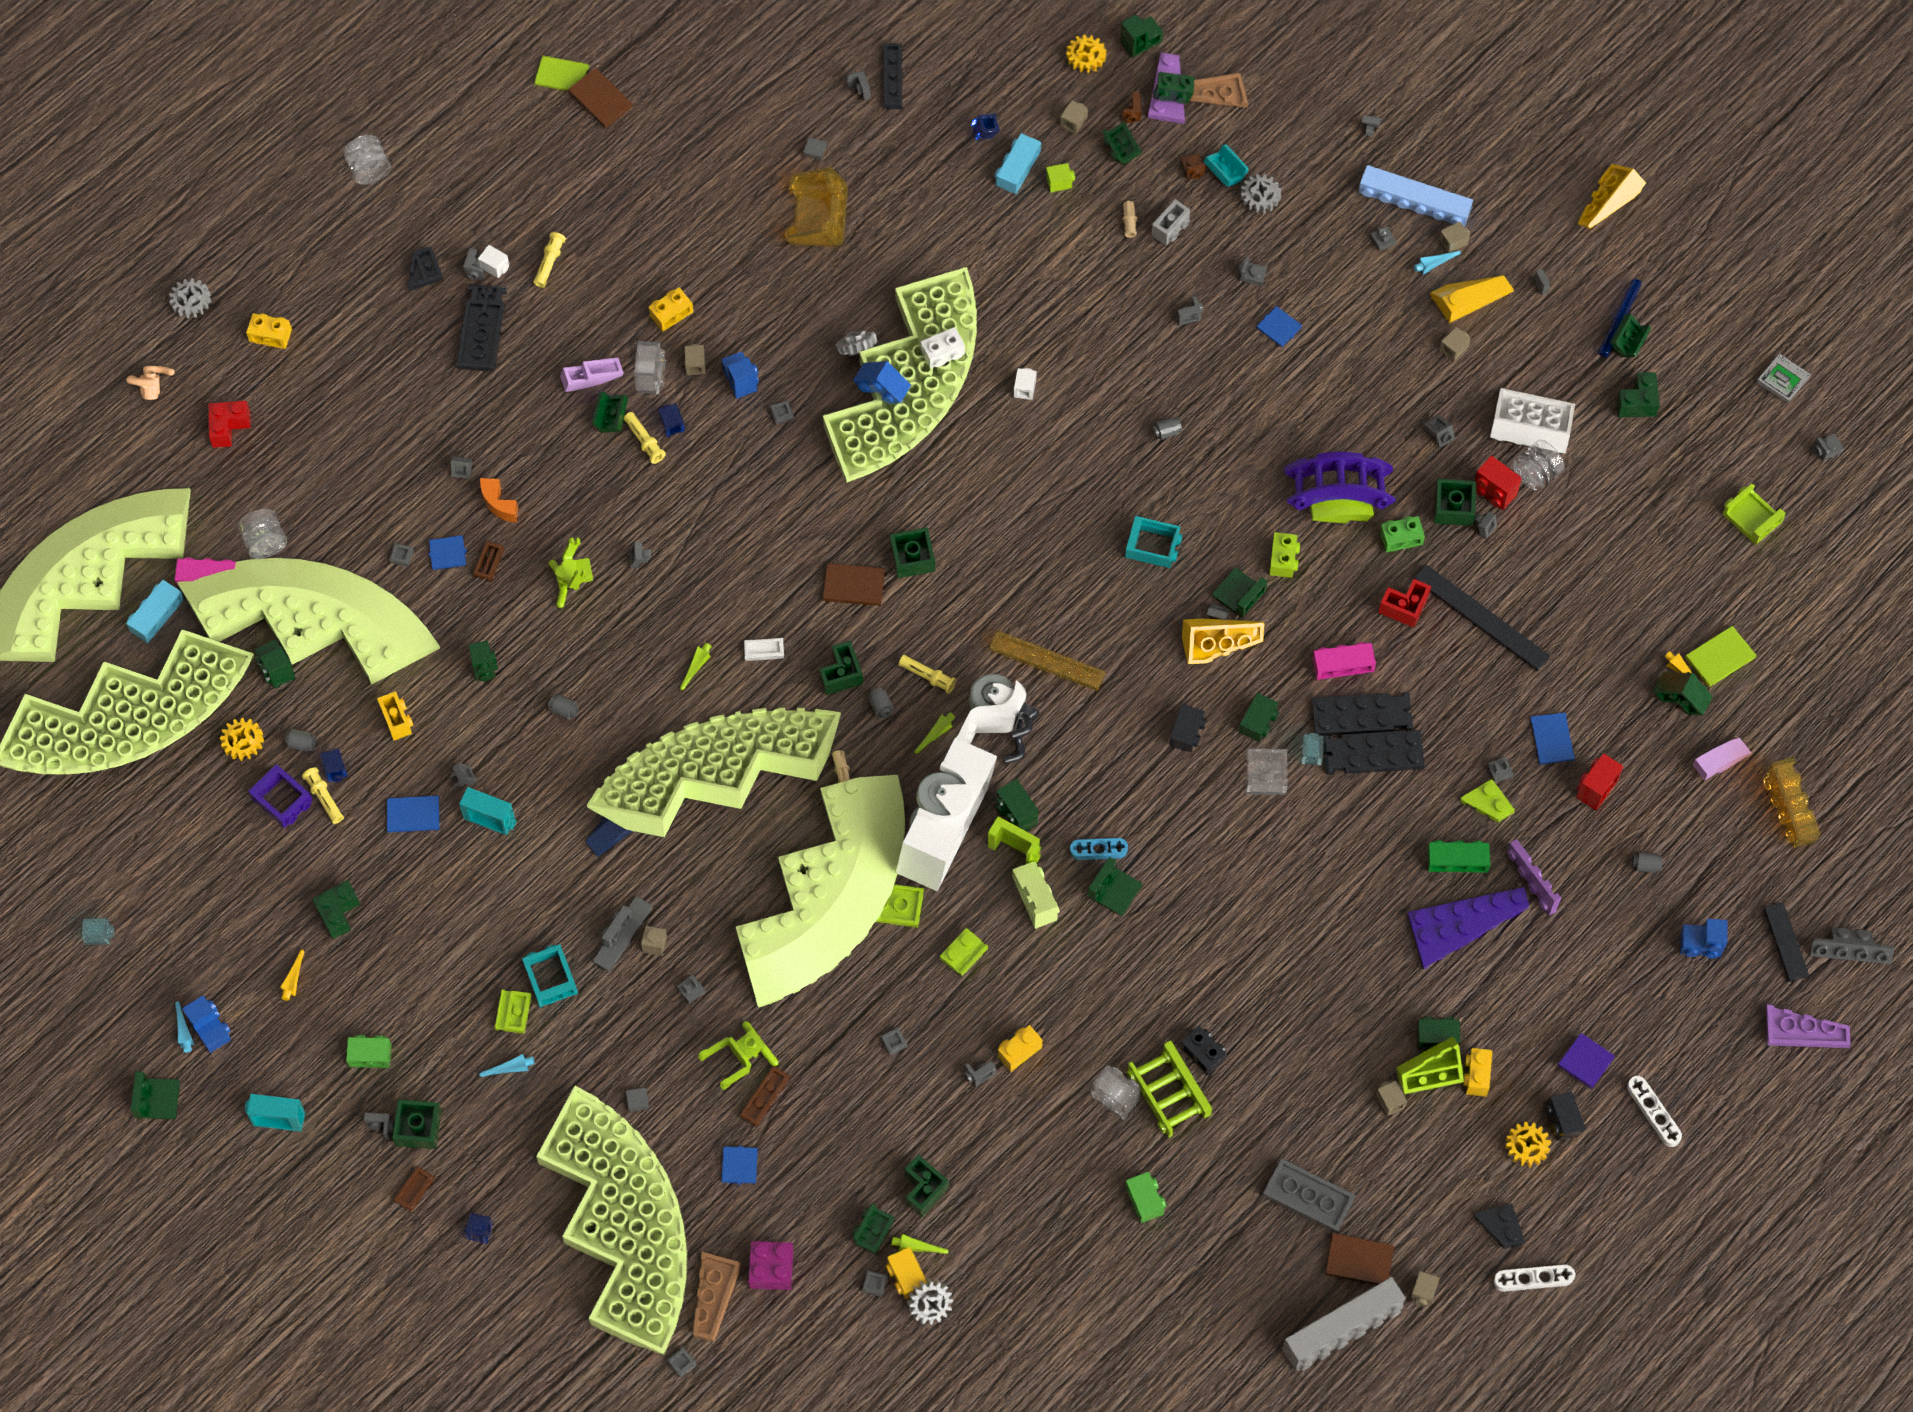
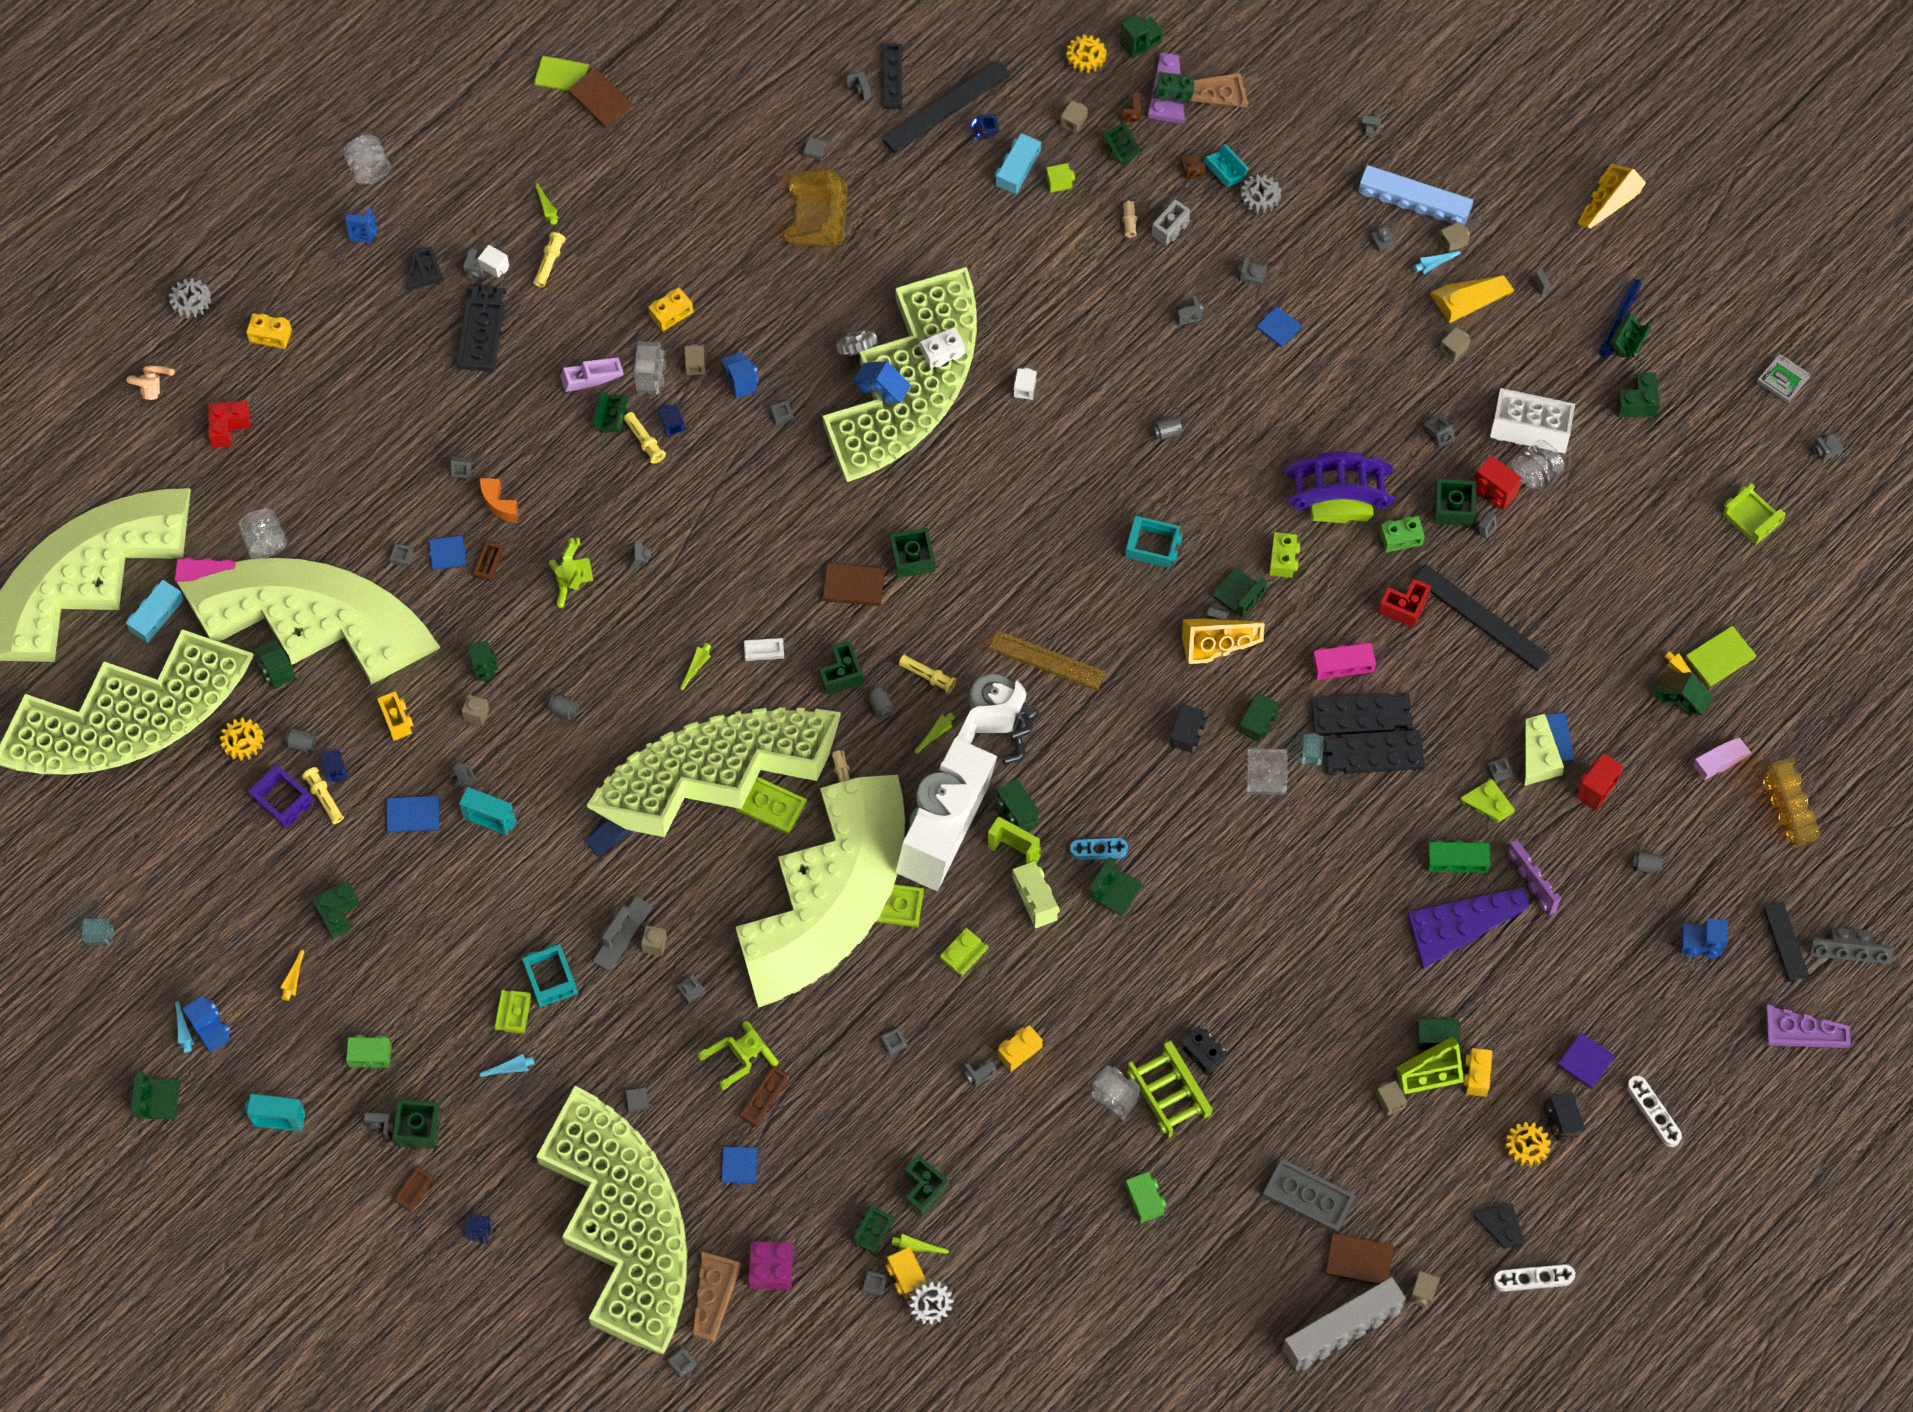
none -> blue bracket [345,207,377,243]
none -> dark tan brick [462,695,490,726]
none -> lime piece [535,184,558,225]
none -> lime tile [736,777,807,835]
none -> black tile [883,60,1010,153]
none -> yellowish green wedge [1525,714,1564,786]

